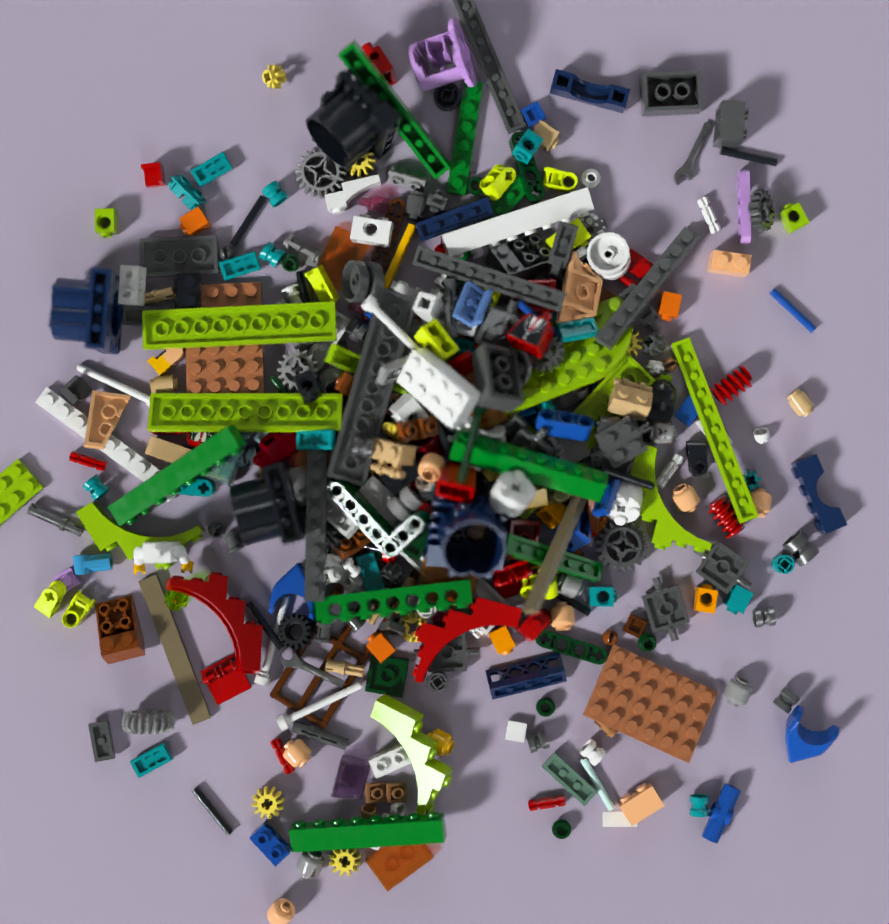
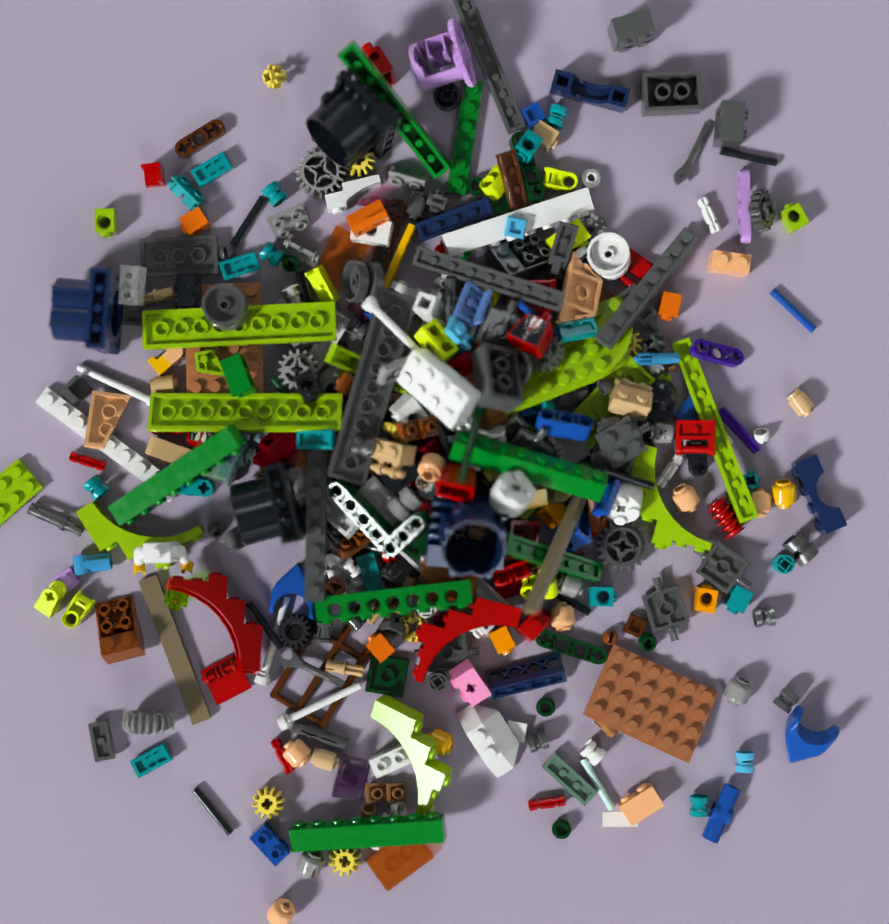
red piece [710,365,752,406] -> none
none -> reddish brown beam [175,119,226,159]
none -> lime piece [194,350,225,377]
none -> dark grey wheel [202,283,249,331]
none -> green hinge [220,353,257,398]
none -> light grey hinge [266,203,312,240]
none -> tan brick [310,748,340,772]
none -> copper bush [325,577,345,595]
none -> orange panel [346,199,390,238]
none -> medium azure plate [444,316,475,351]
none -> bright pink brick [449,658,491,707]
none -> white wedge [456,704,519,778]
none -> reddish brown tile [496,149,529,211]
none -> medium azure tile [504,216,527,239]
none -> teal wheel [545,104,569,130]
none -> dark grey hinge [597,378,614,395]
none -> dark grey brick [607,8,655,53]
none -> dark azure piece [633,352,680,365]
none -> red plate [676,420,716,455]
none -> dark purple beam [689,339,744,368]
none -> dark purple axle [718,407,761,454]
none -> medium azure wheel [735,750,755,773]
none -> yellow head [771,479,797,509]

